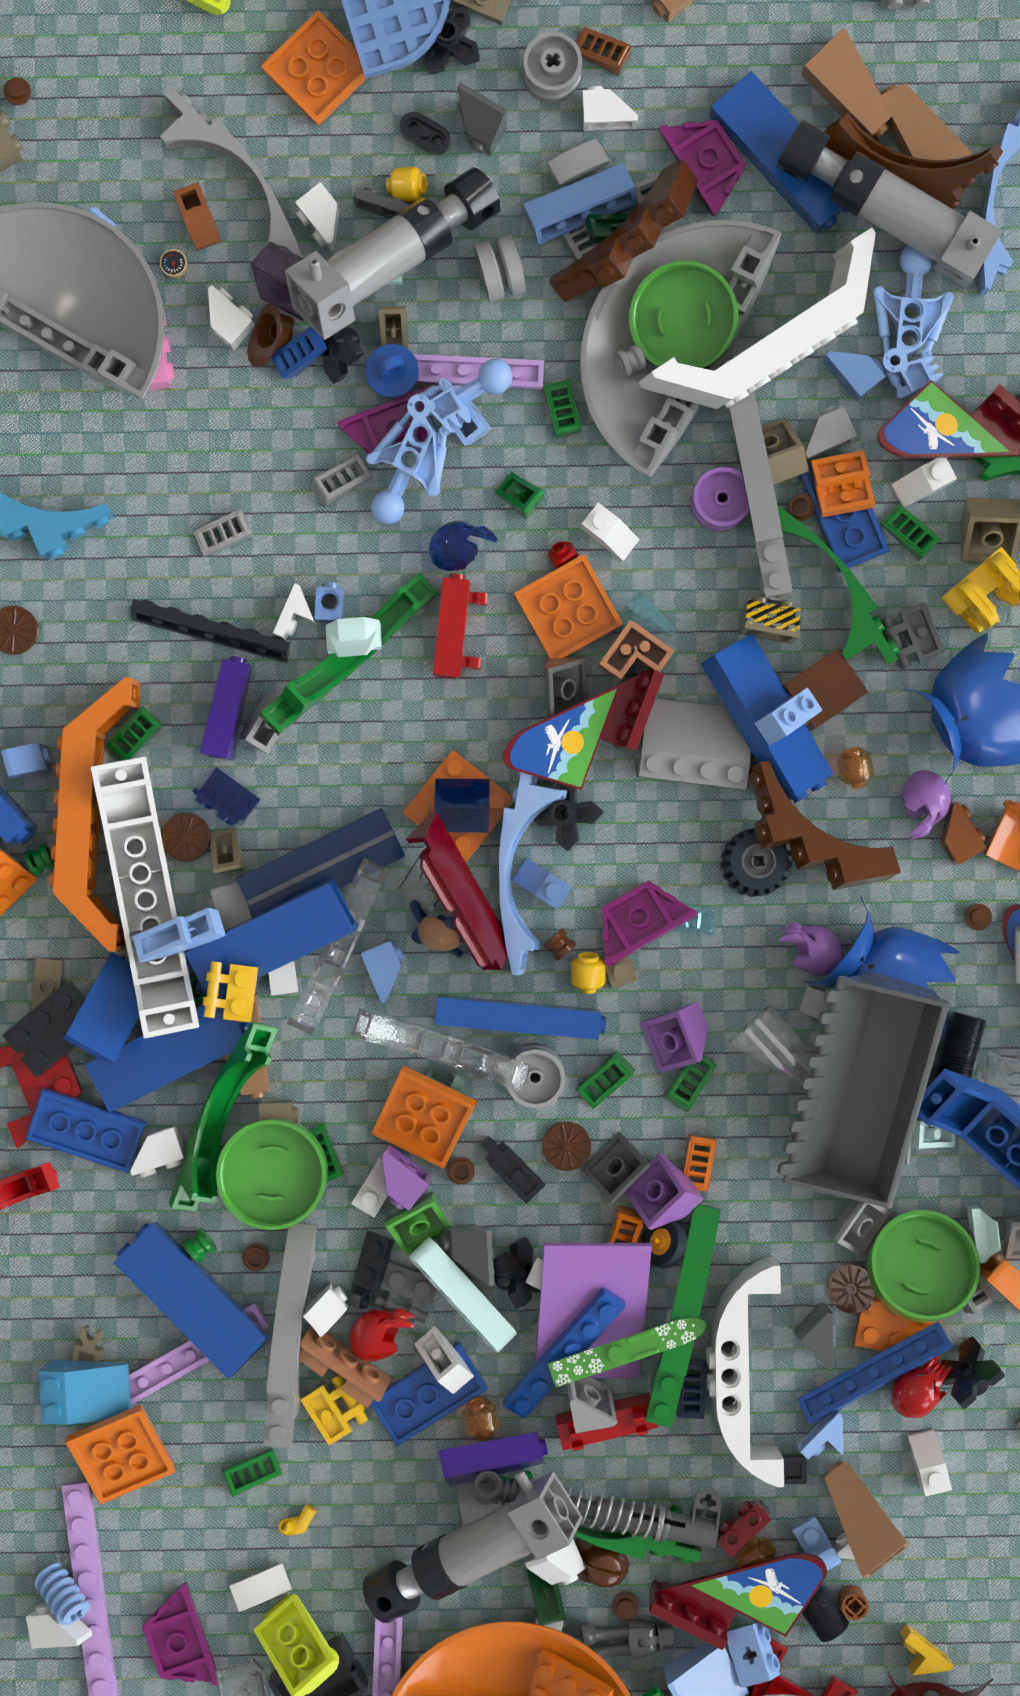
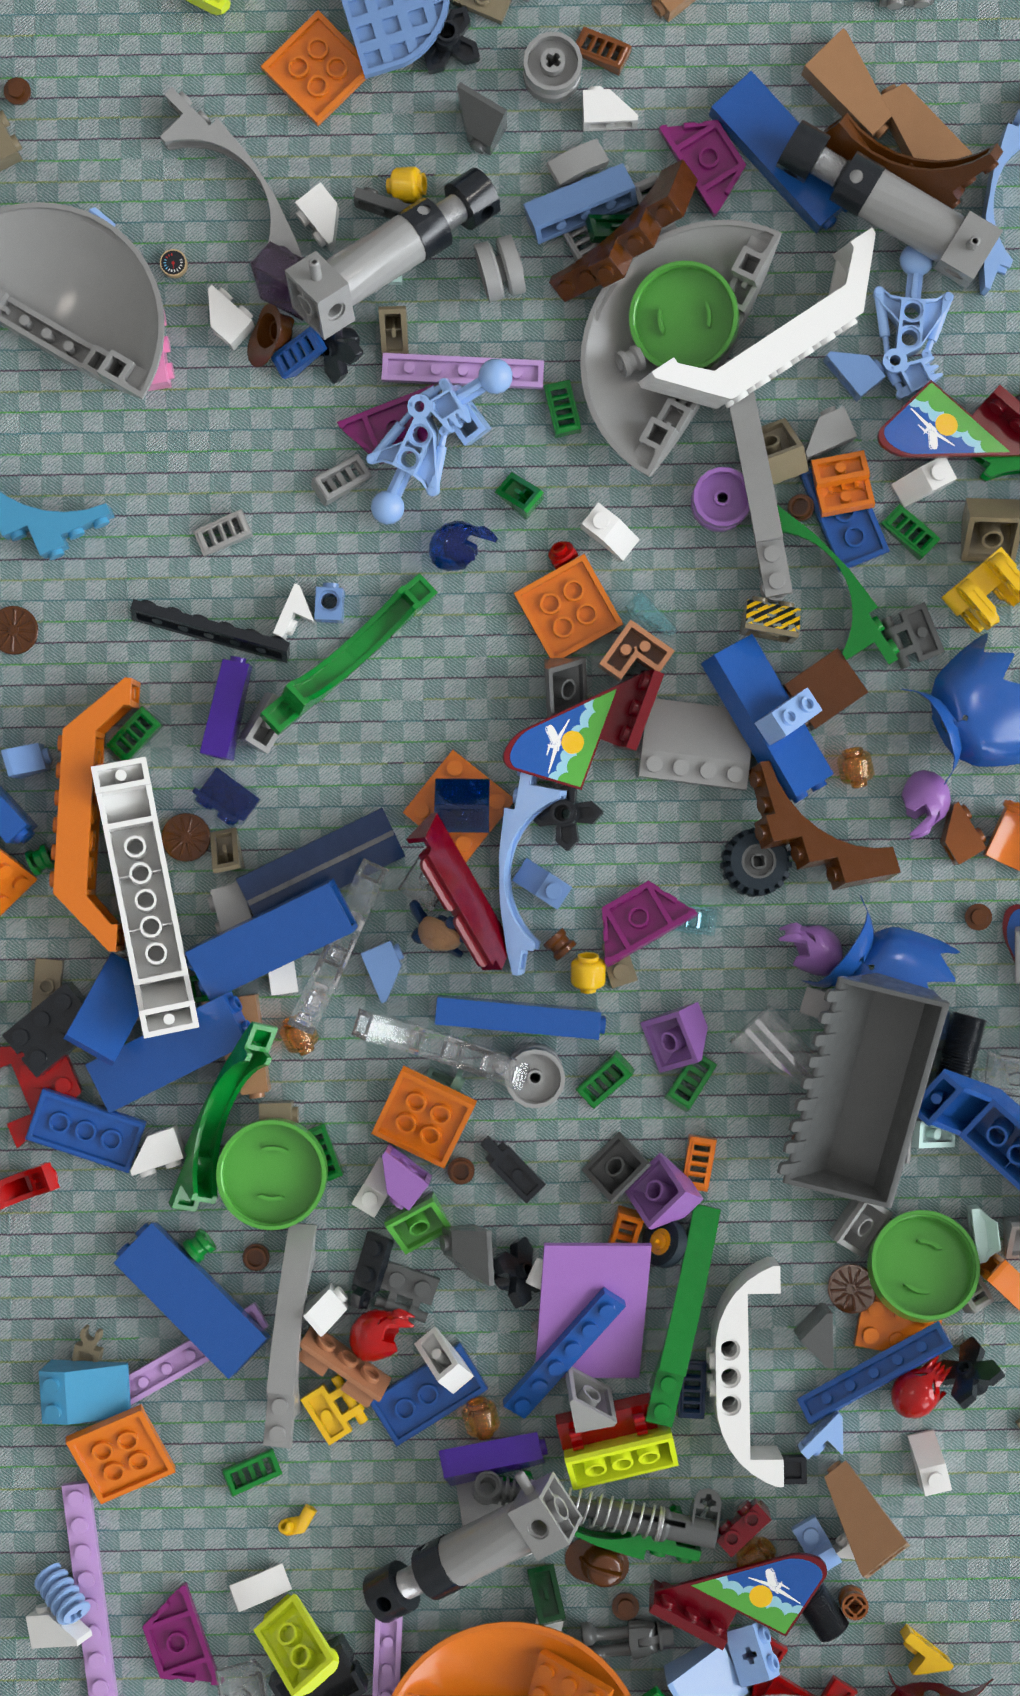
light blue slope [132,908,226,962] -> none
dark orange slope [173,182,222,251] -> none
yellow plate [202,962,258,1023] -> none
light aqua slope [326,617,382,657] -> none
blue tile [365,344,419,399] -> none
black plate [400,112,450,155] -> none
light aqua beam [409,1237,517,1353] -> none
red brick [433,574,488,679] -> none
white slope [525,1539,586,1585] -> none
reddish brown wheel [543,1122,591,1171] -> none
bright green piece [548,1317,707,1388] -> none
none -> clear orange head [279,1013,319,1056]
none -> neon yellow slope [564,1424,679,1491]

